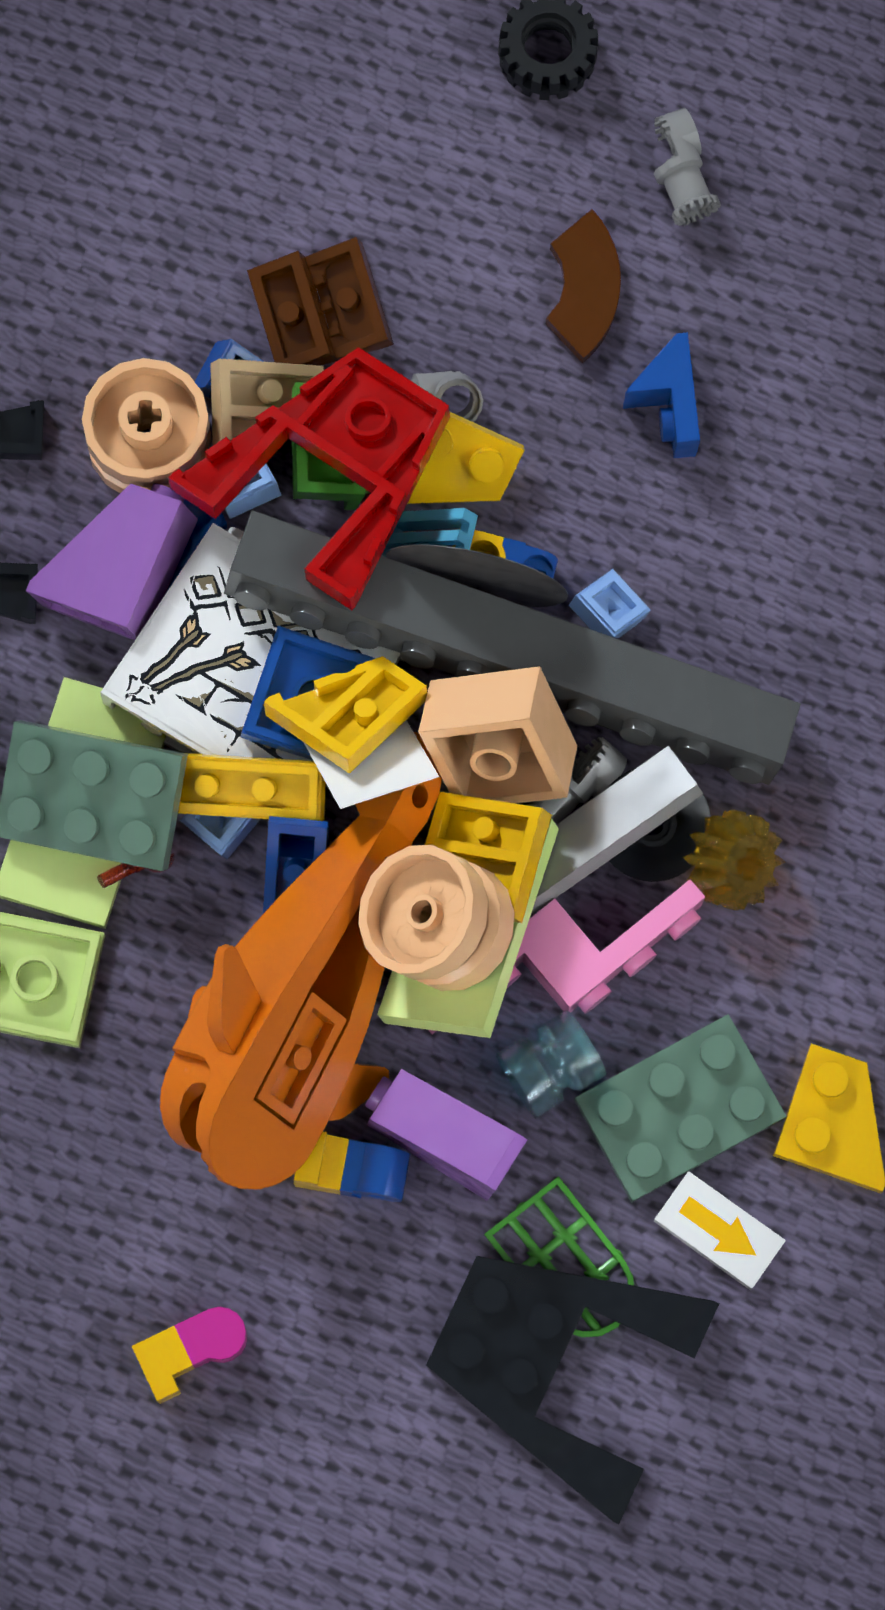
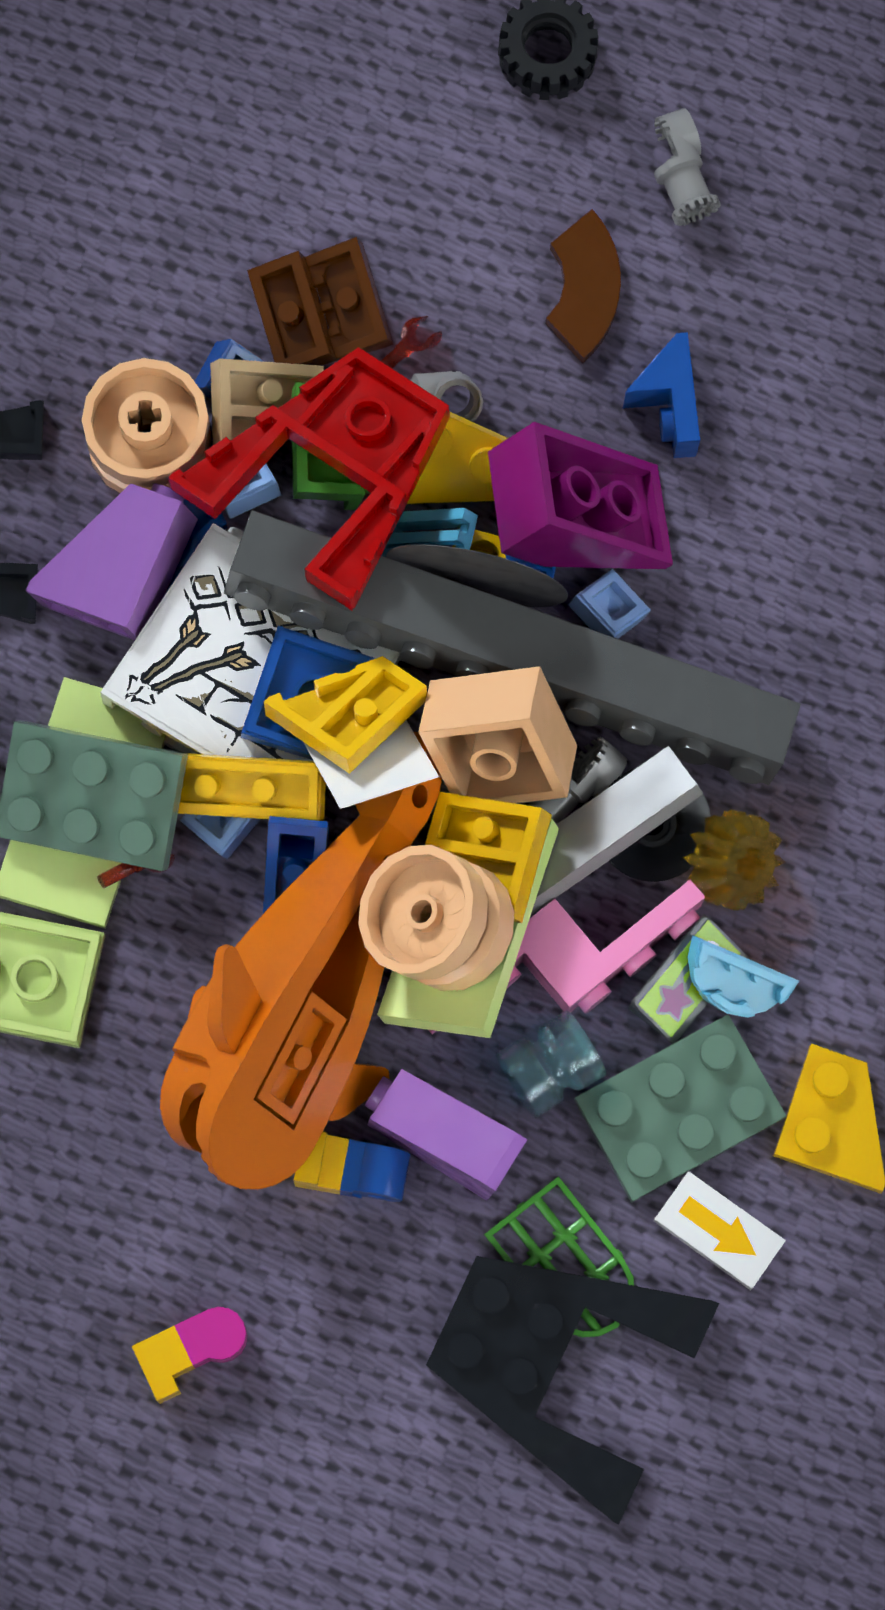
none -> clear red hand [381,315,442,369]
none -> magenta slope [488,421,673,569]
none -> slope [628,914,747,1044]
none -> medium azure tile [687,935,799,1018]

